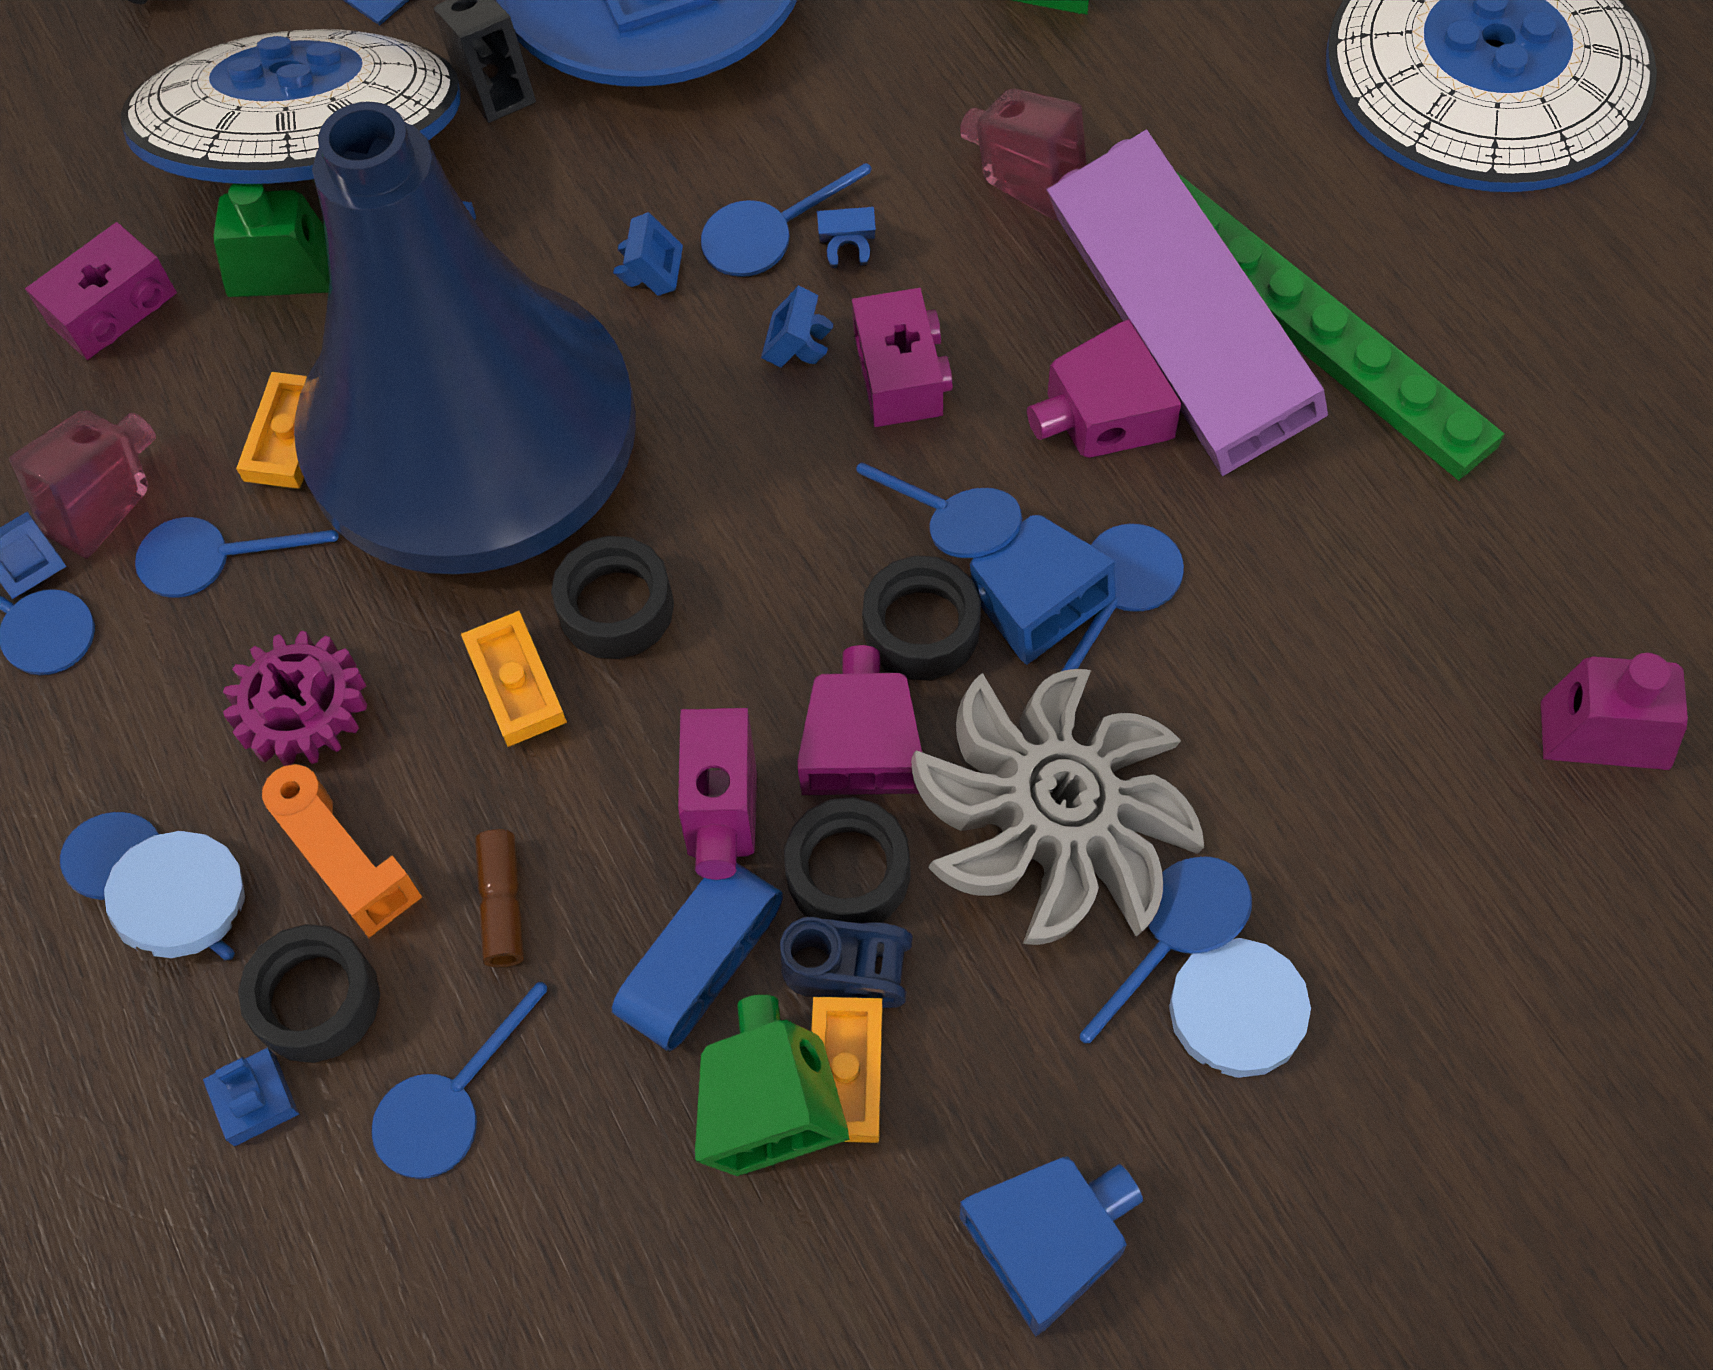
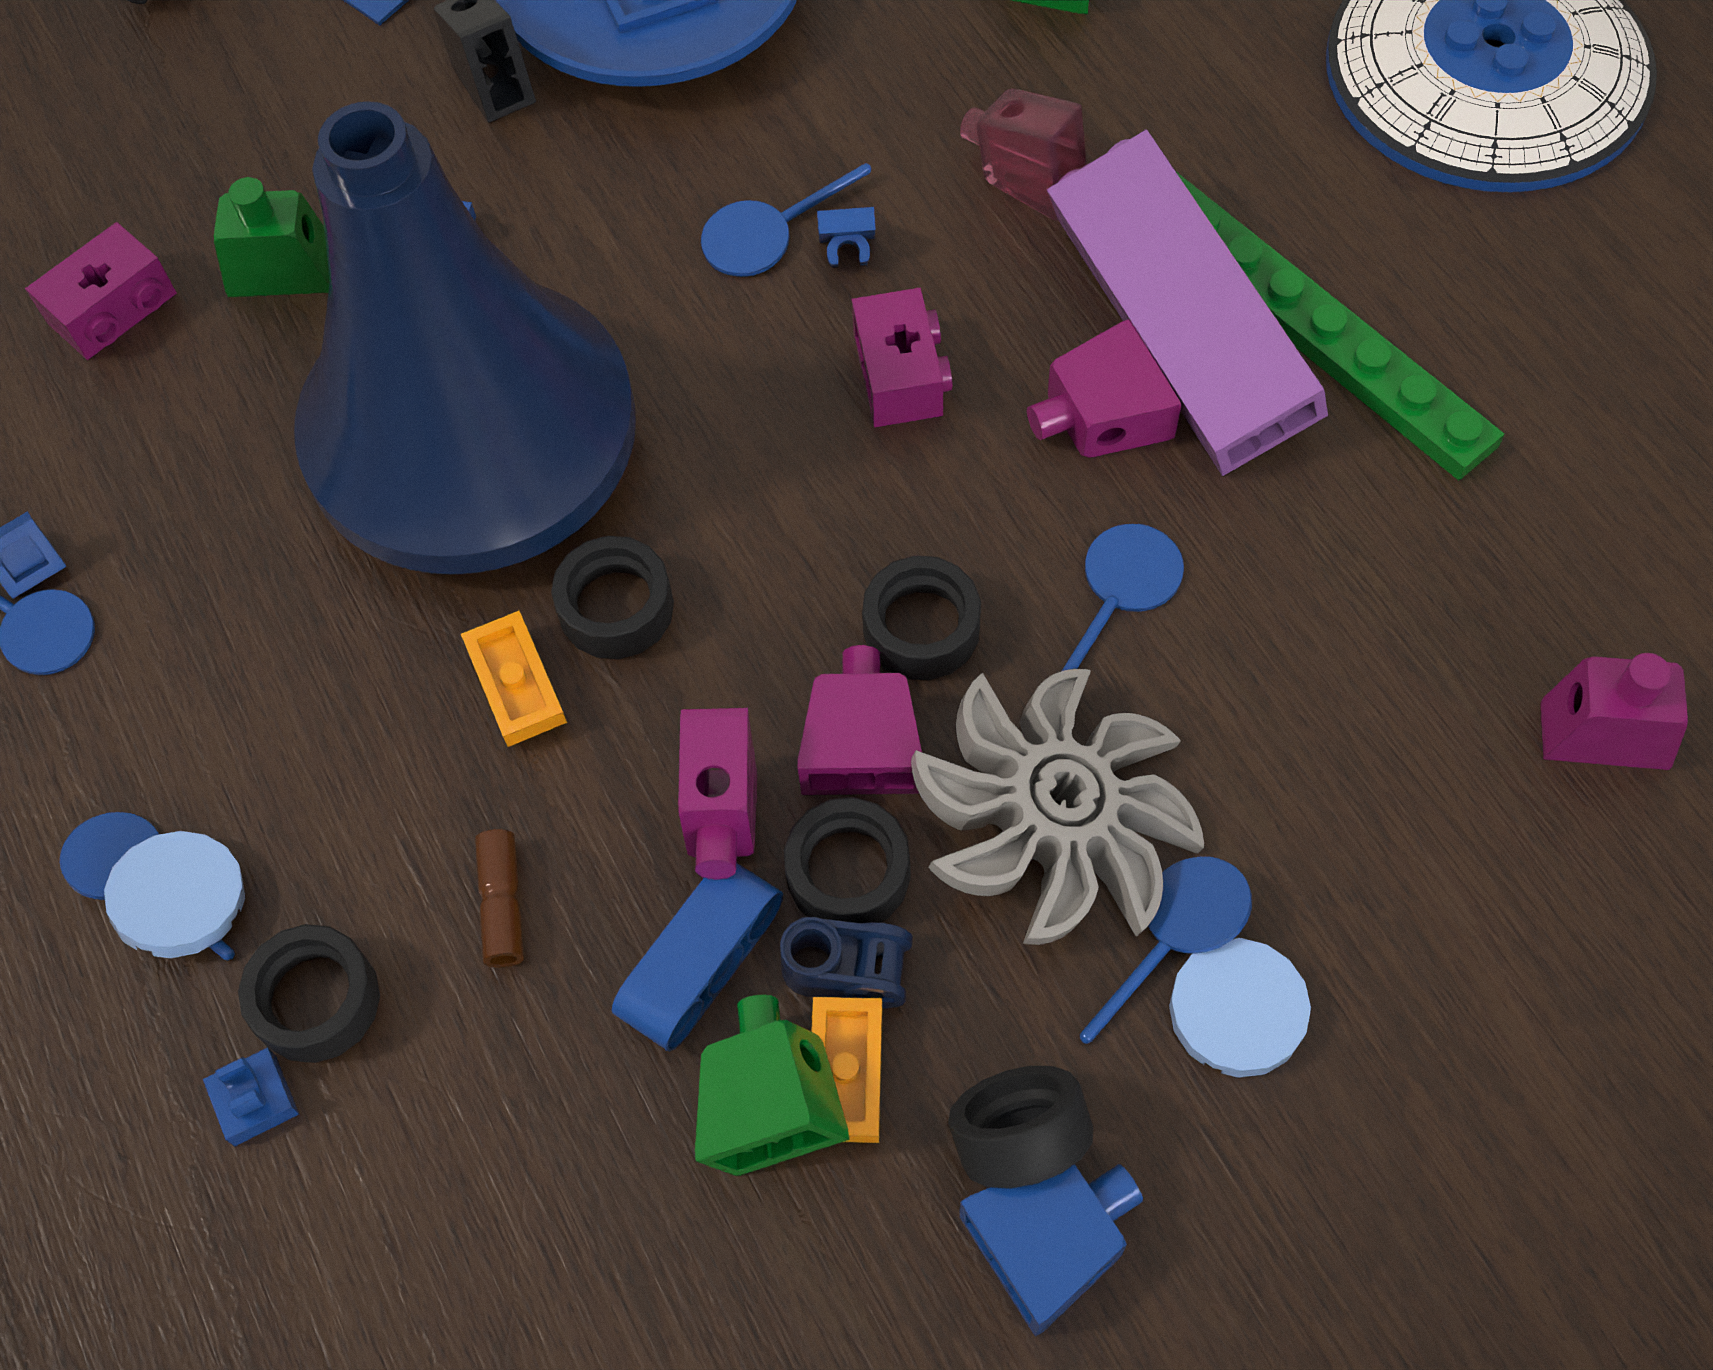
clear pink torso [9,411,156,559] -> none
dish [121,29,461,184] -> none
blue piece [135,517,339,598] -> none
magenta gear [223,631,367,766] -> none
light orange plate [236,372,307,489] -> none
orange leg [262,764,422,938] -> none
blue piece [372,982,547,1179] -> none
blue tile [613,212,683,296] -> none
blue tile [761,285,833,368] -> none
blue piece [856,463,1022,558] -> none
blue torso [970,515,1116,665] -> none
none -> black tyre [948,1066,1094,1189]

